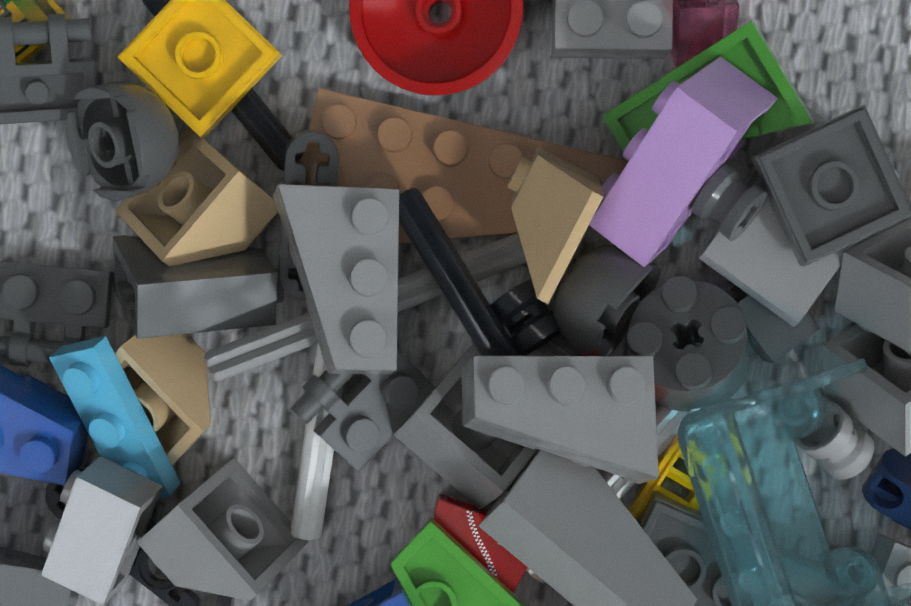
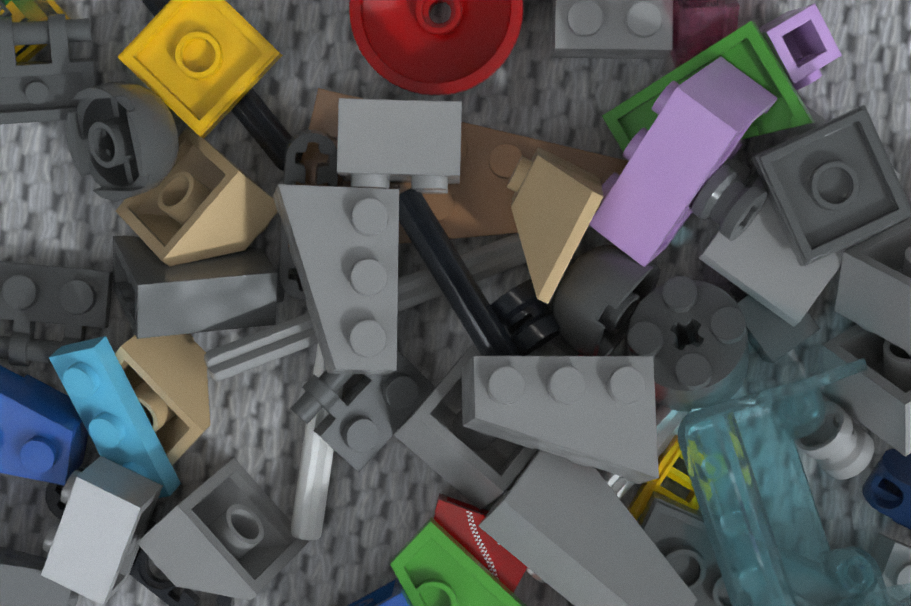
none -> light grey brick [337,98,462,194]
none -> lavender brick [759,3,842,90]

